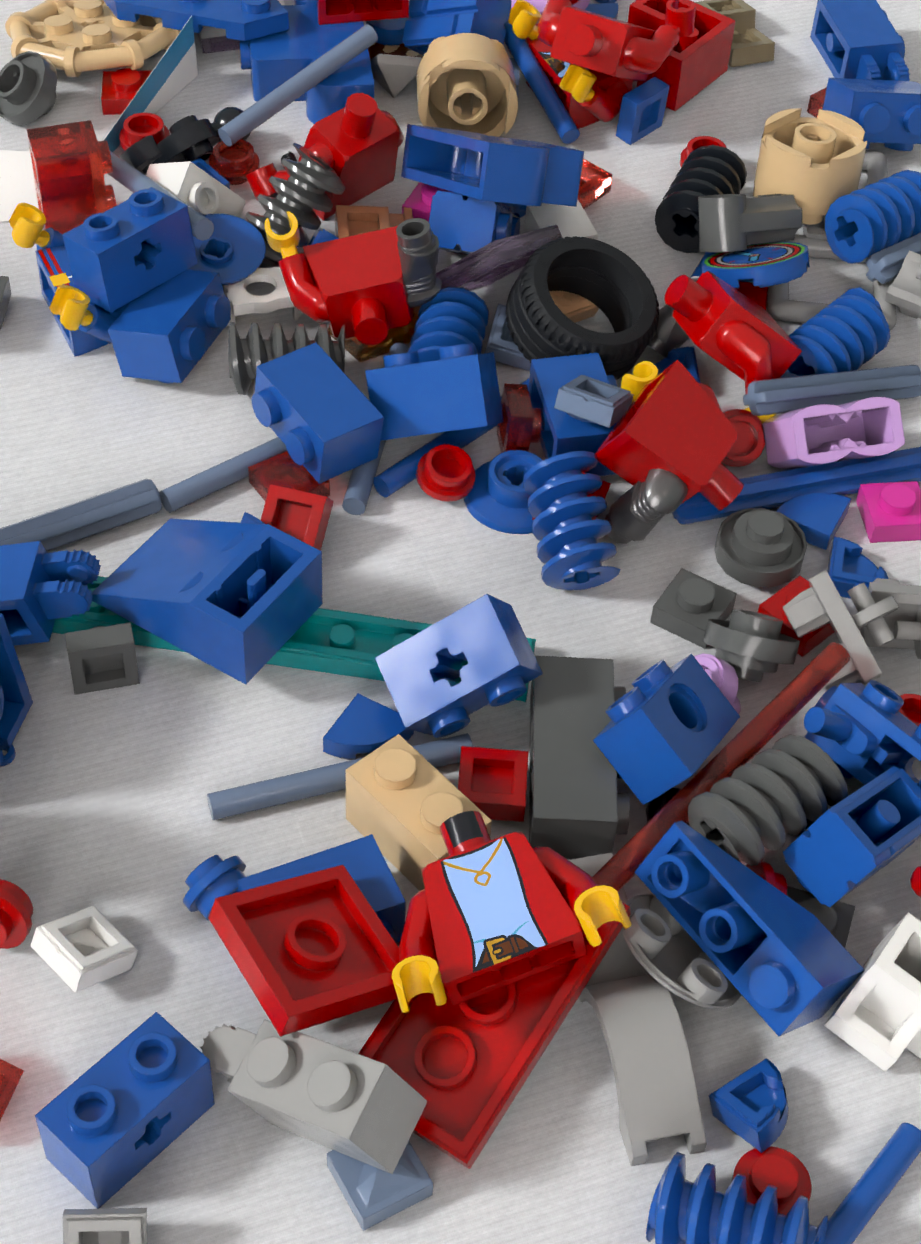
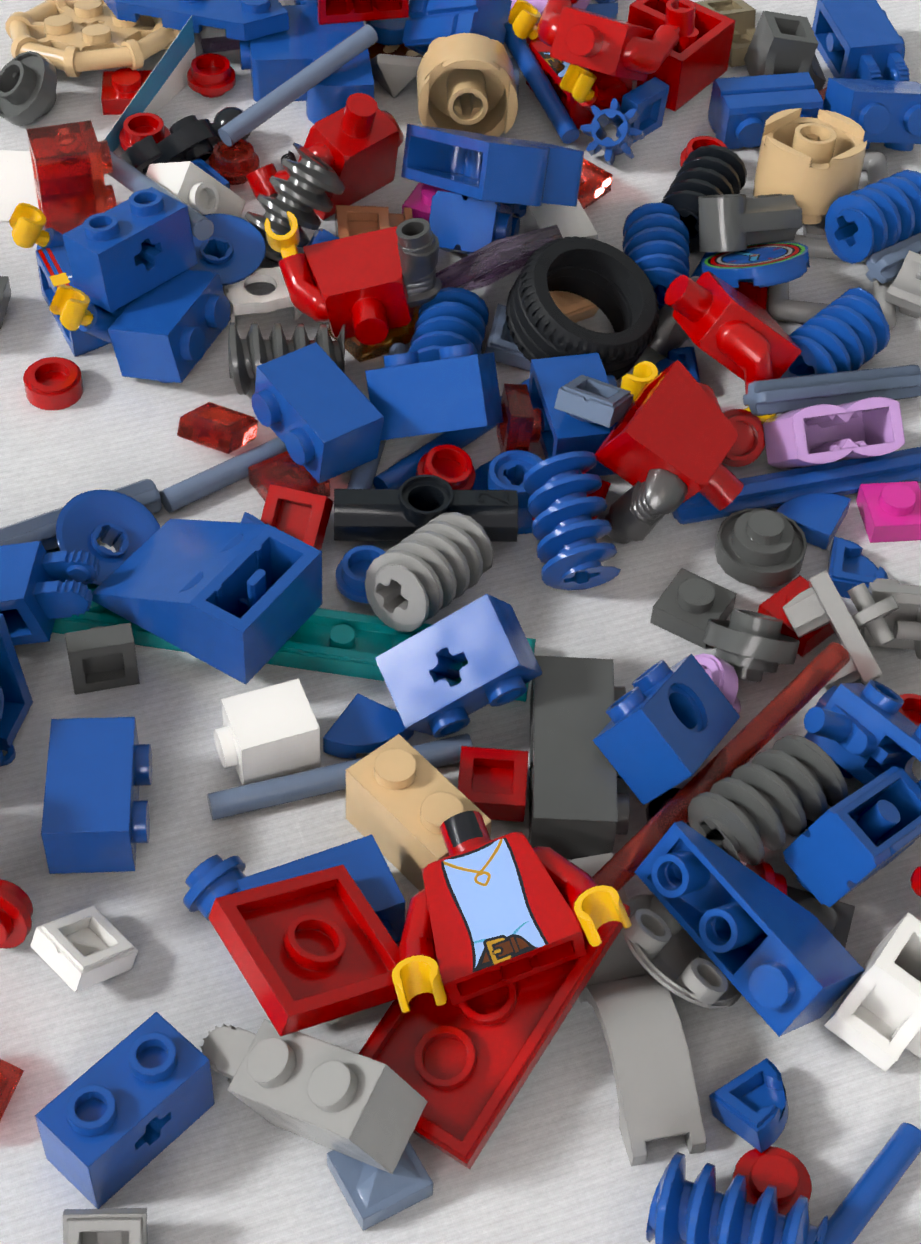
none -> red tile [23,357,83,410]
none -> blue brick [41,717,152,874]
none -> blue piece [56,490,161,586]
none -> clear red tile [177,402,259,454]
none -> red plate [187,53,236,98]
none -> white brick [214,678,321,786]
none -> black piece [334,474,518,543]
none -> blue plate [336,545,385,603]
none -> light grey piece [365,512,493,632]
none -> blue gear [580,98,645,165]
none -> blue piece [622,202,690,310]
none -> blue brick [708,72,824,149]
none -> dark grey brick [744,11,826,94]

